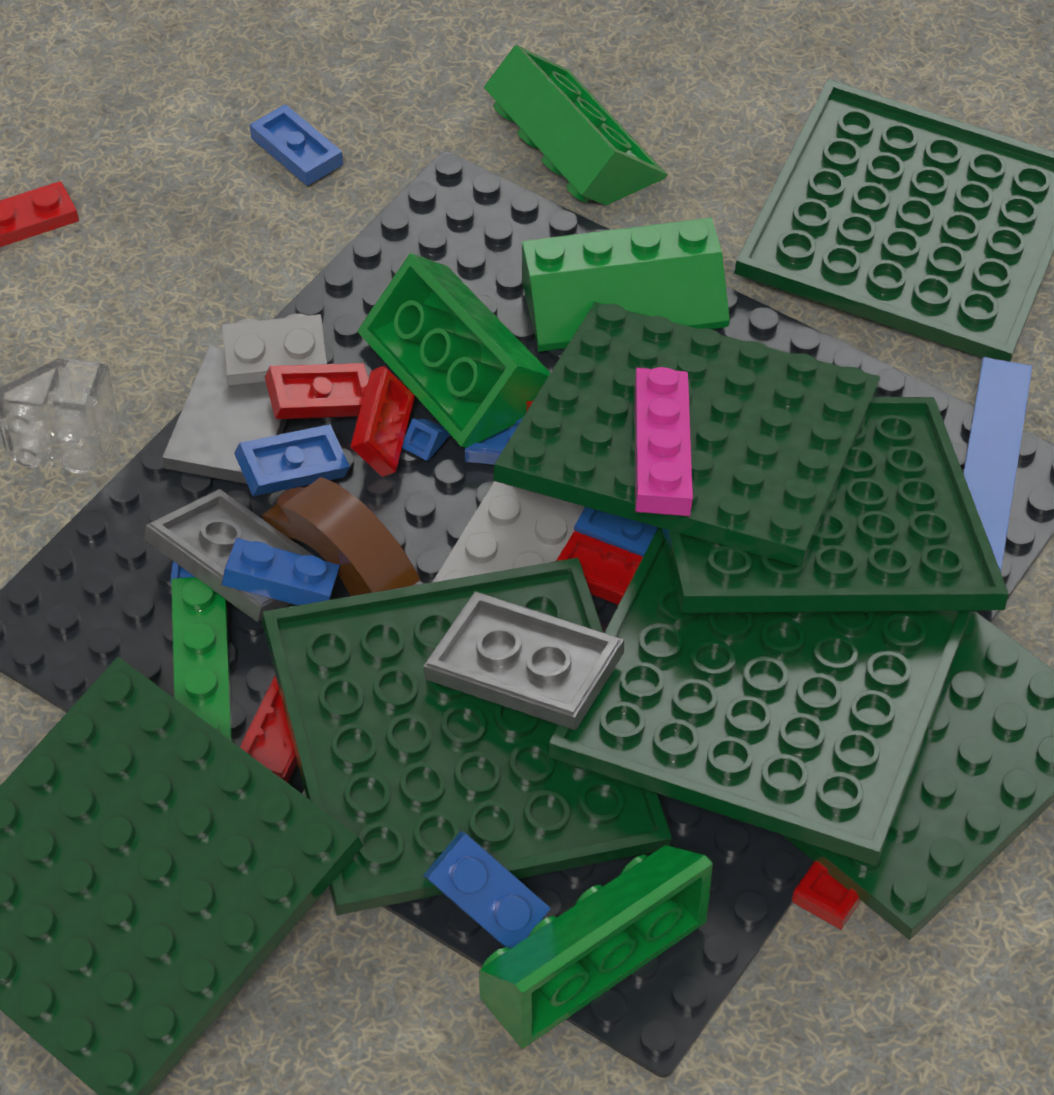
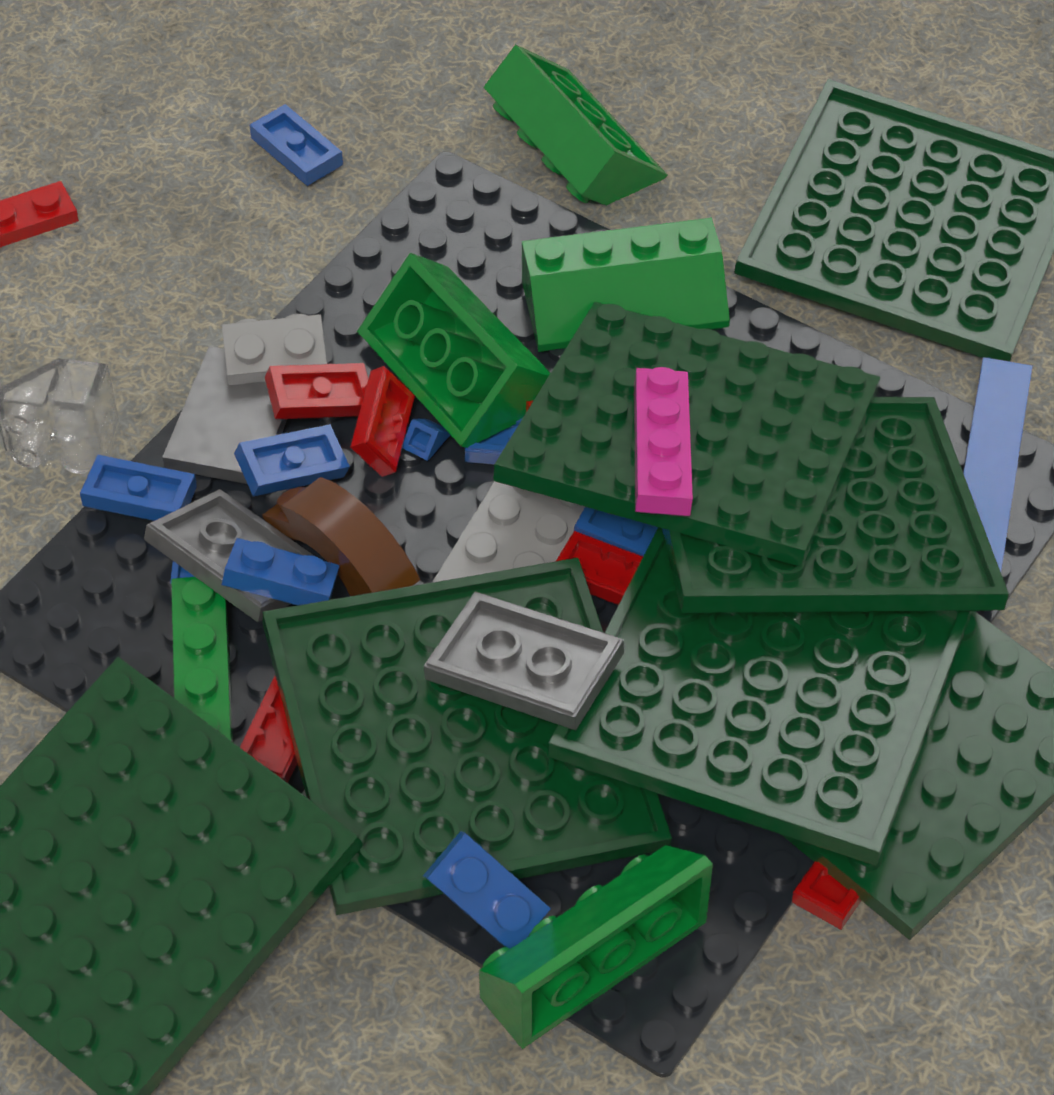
none -> blue plate [80,455,197,521]

